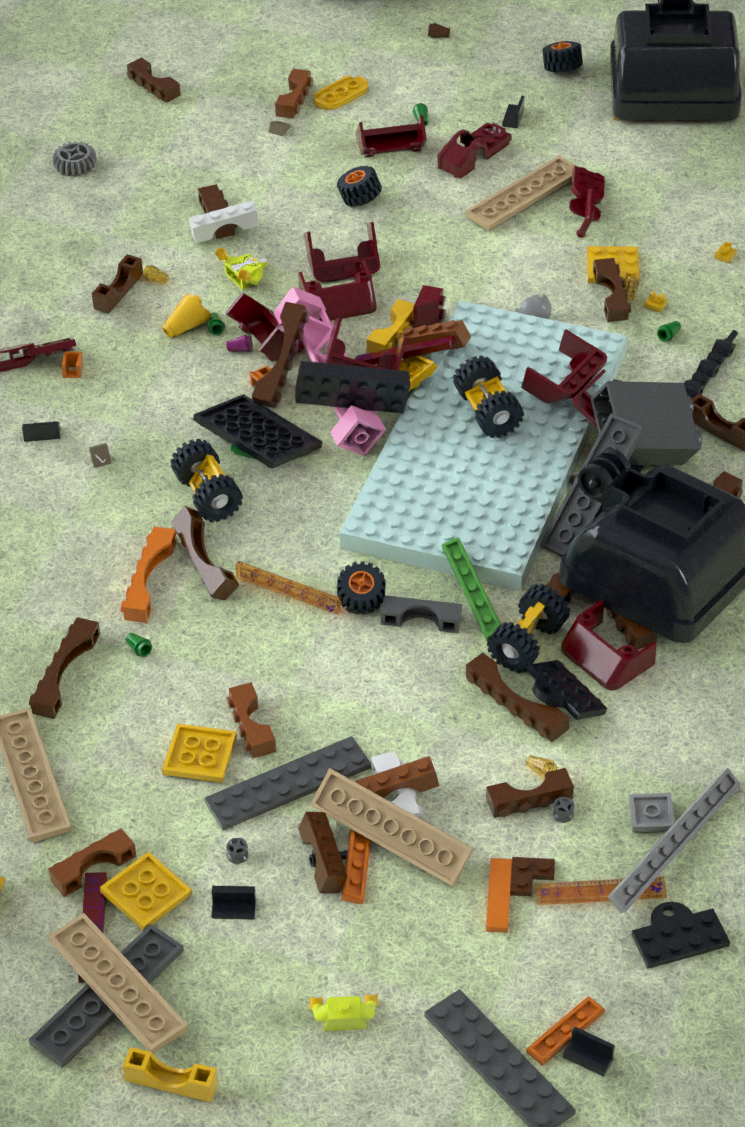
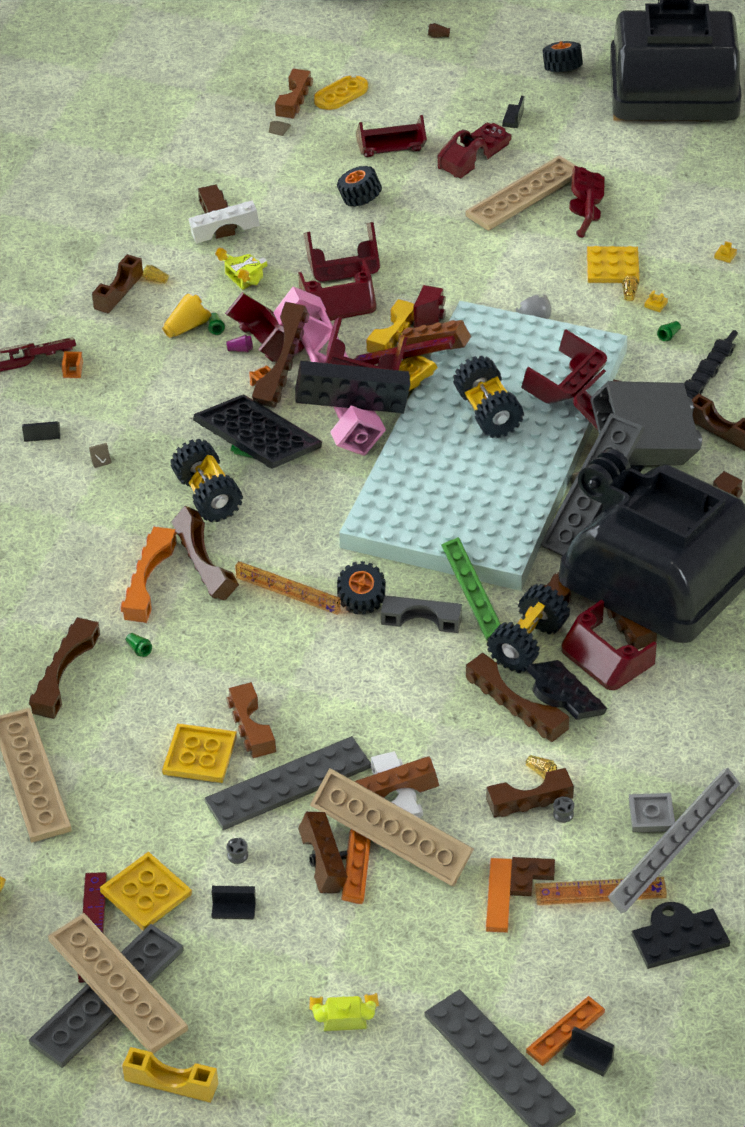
dark orange arch [49,828,137,897] -> none
light grey gear [53,141,97,176] -> none
reddish brown arch [127,57,181,103] -> none
green cone [412,103,428,126] -> none
reddish brown arch [593,258,631,322] -> none

